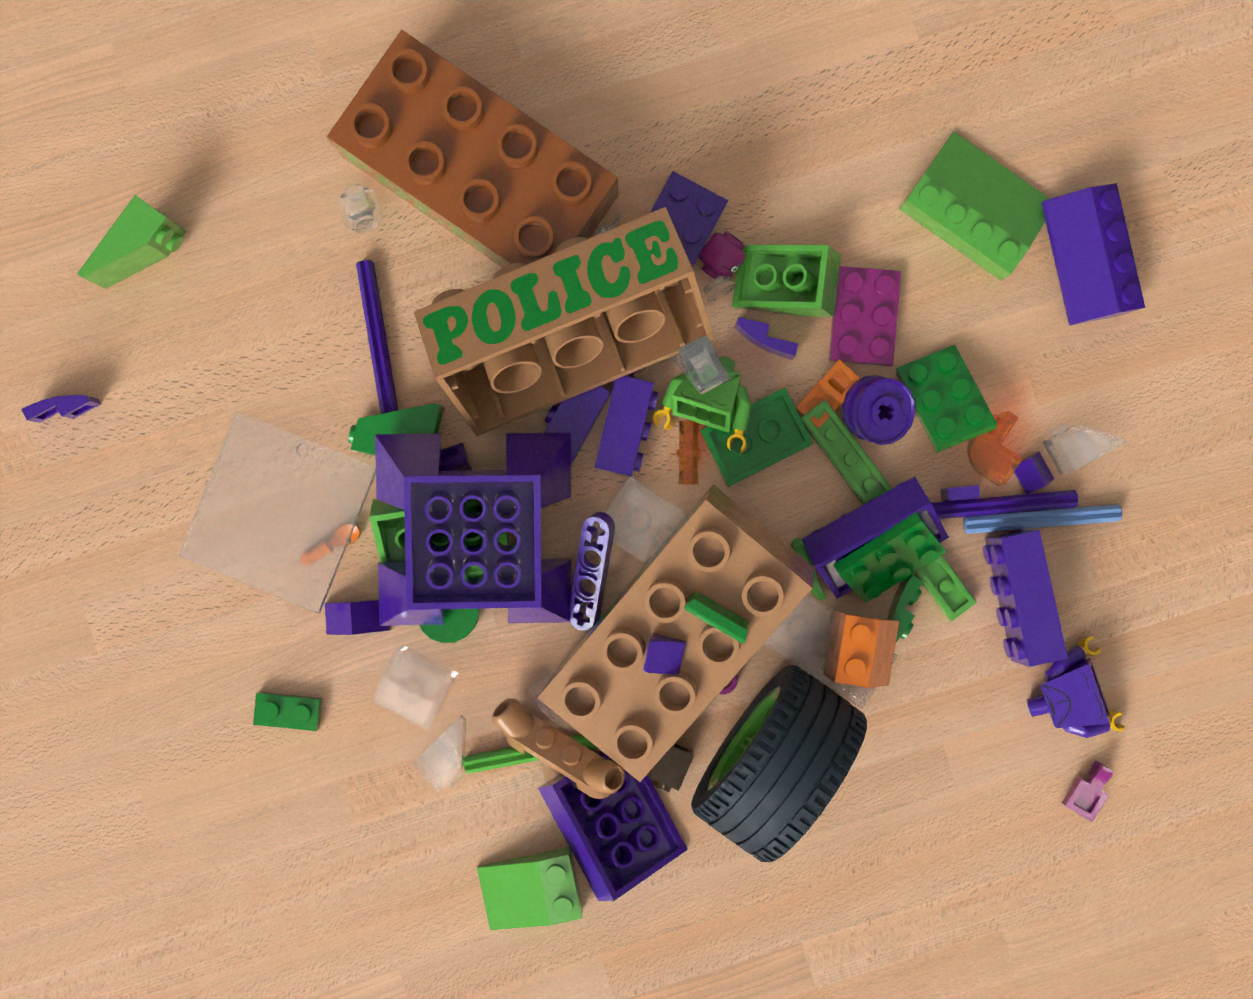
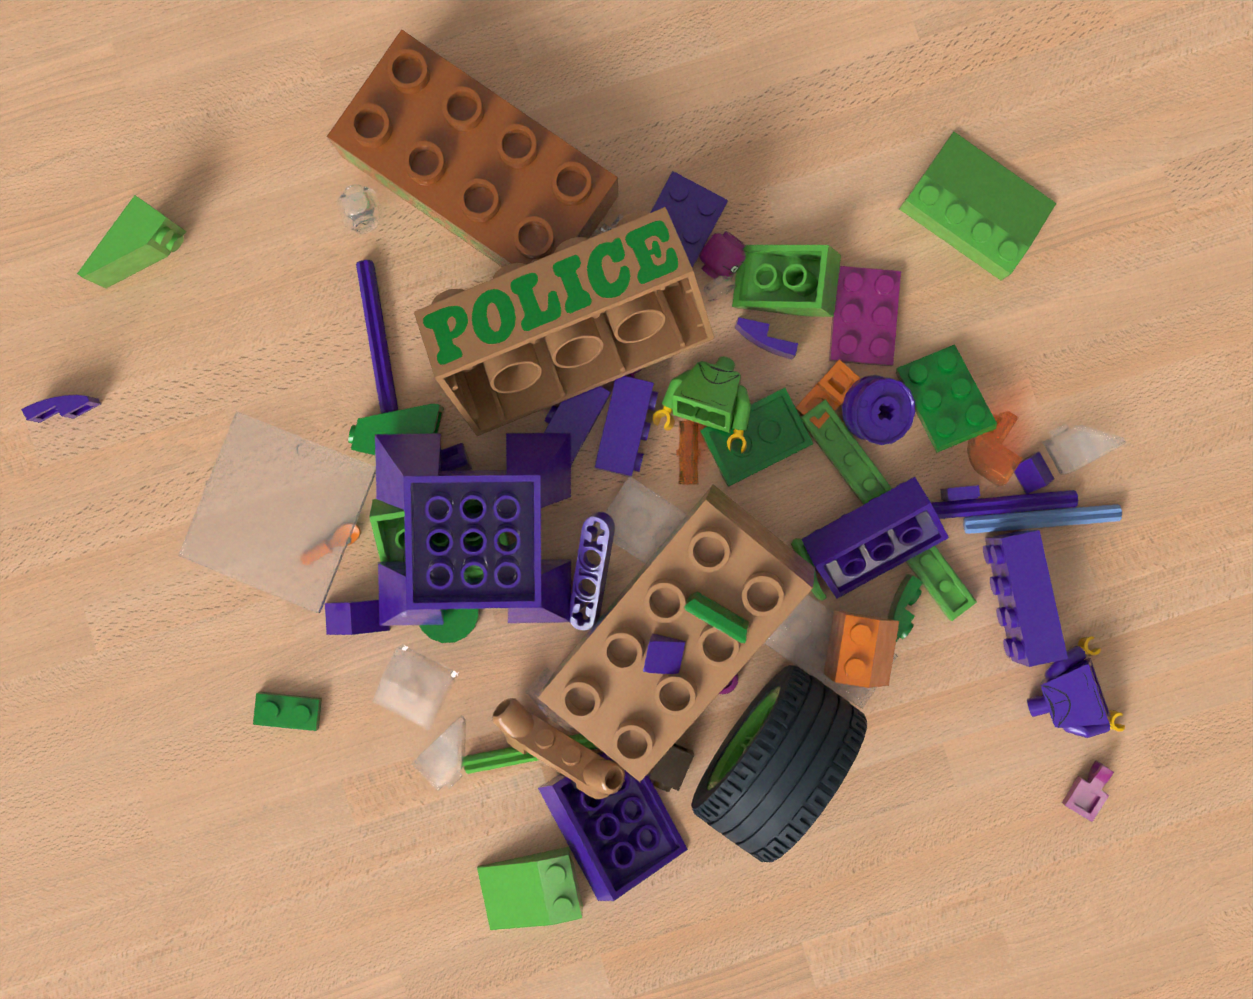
clear slope [672,336,729,395] -> none
green plate [834,512,946,603] -> none
dark purple slope [1041,183,1145,326] -> none

